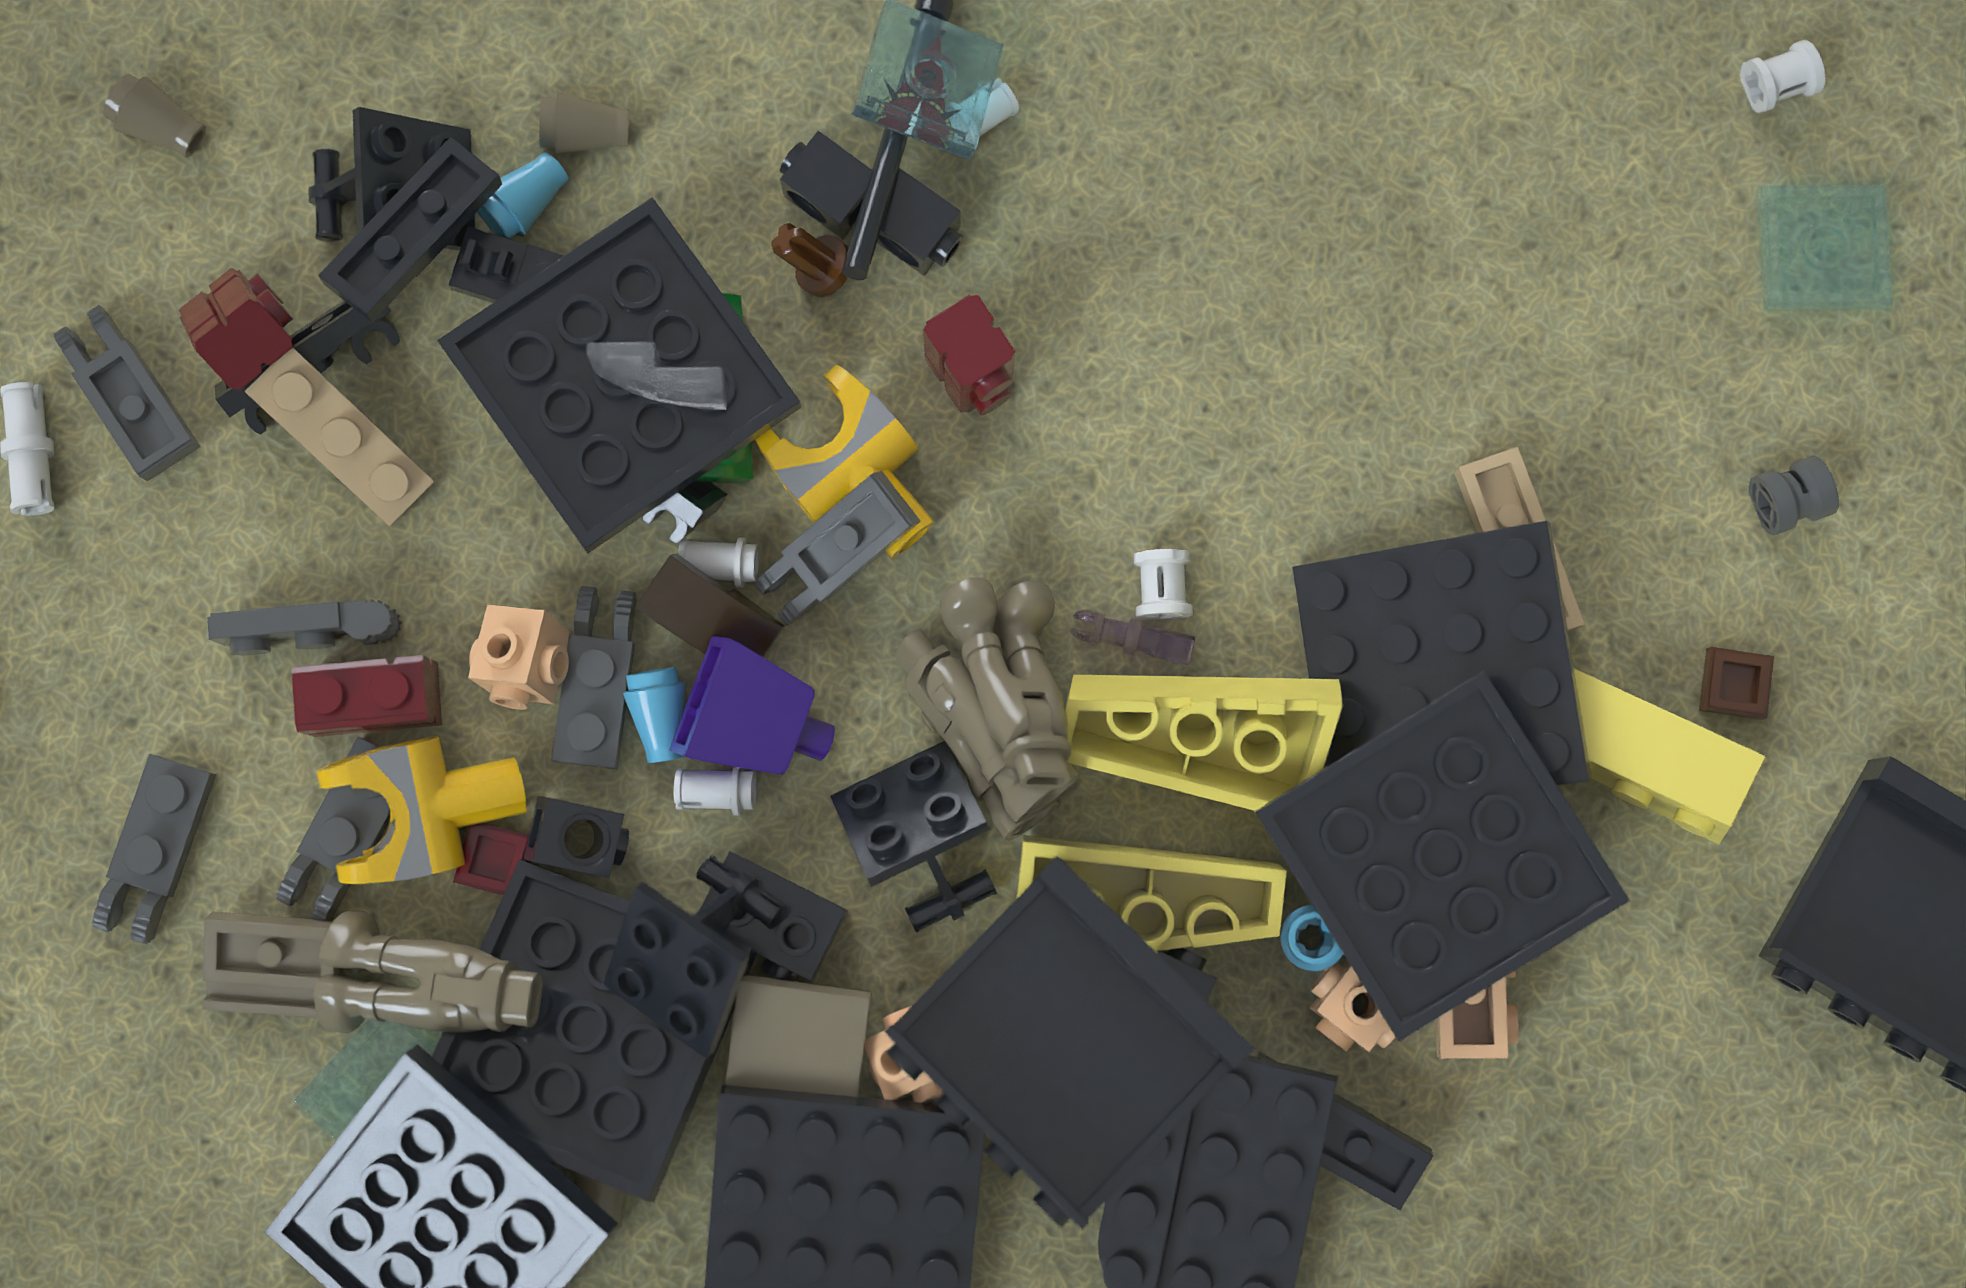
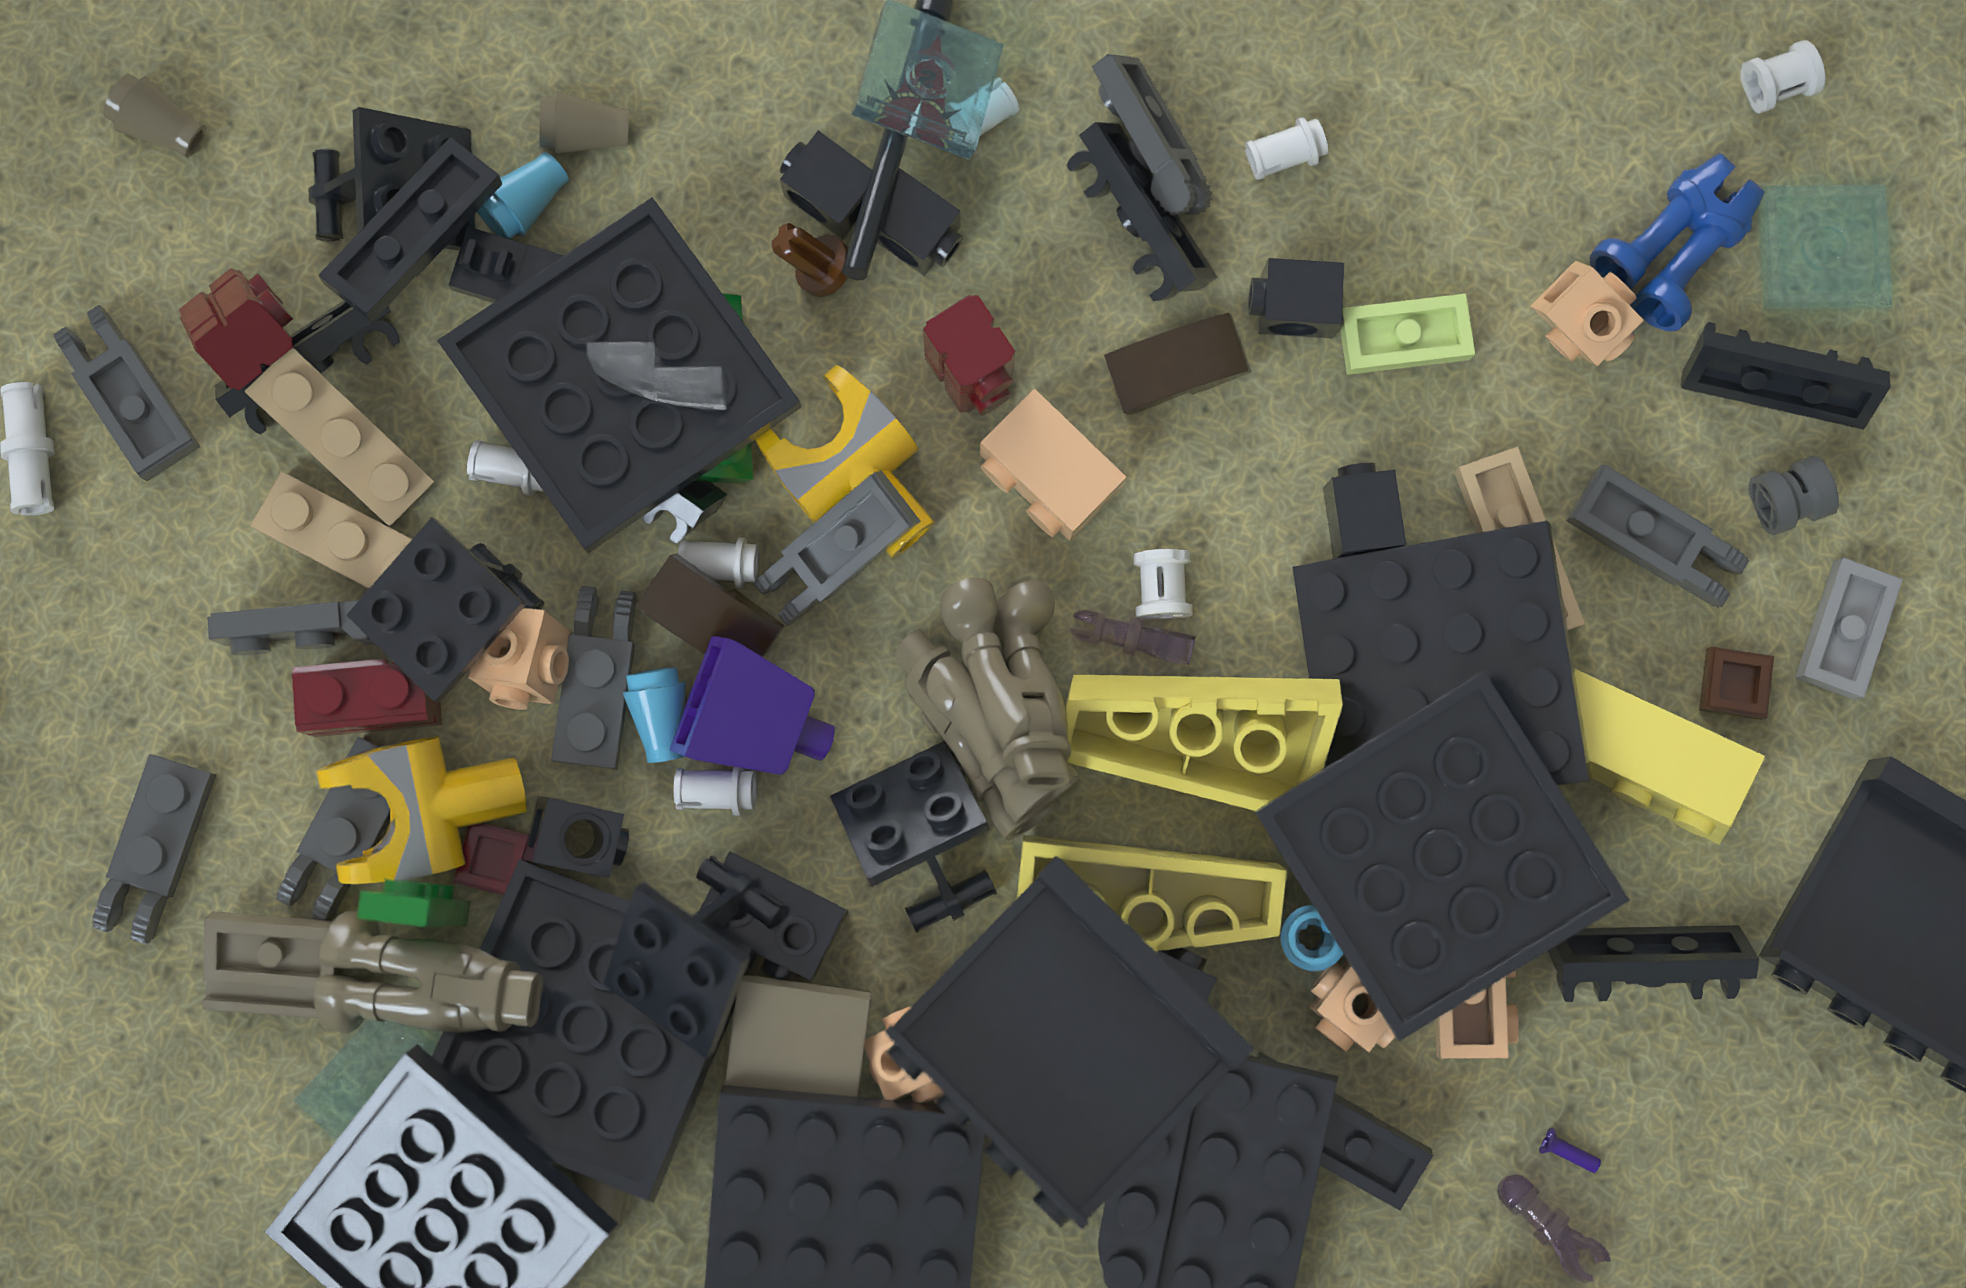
none -> tan plate [250,471,412,589]
none -> black plate [346,517,545,703]
none -> green plate [357,879,471,927]
none -> white pin [467,440,544,495]
none -> light nougat brick [980,388,1127,541]
none -> black plate [1066,122,1218,301]
none -> dark grey hinge [1091,54,1213,215]
none -> dark brown slope [1104,313,1251,415]
none -> white pin [1245,117,1328,181]
none -> black brick [1248,258,1344,339]
none -> black brick [1323,463,1406,559]
none -> yellowish green plate [1340,293,1475,375]
none -> piece [1497,1174,1611,1283]
none -> light nougat brick [1530,261,1644,366]
none -> dark purple piece [1539,1127,1601,1173]
none -> black plate [1548,925,1760,1002]
none -> dark grey hinge [1566,464,1749,608]
none -> blue piece [1590,153,1765,331]
none -> black plate [1681,322,1891,430]
none -> light grey plate [1795,557,1903,700]

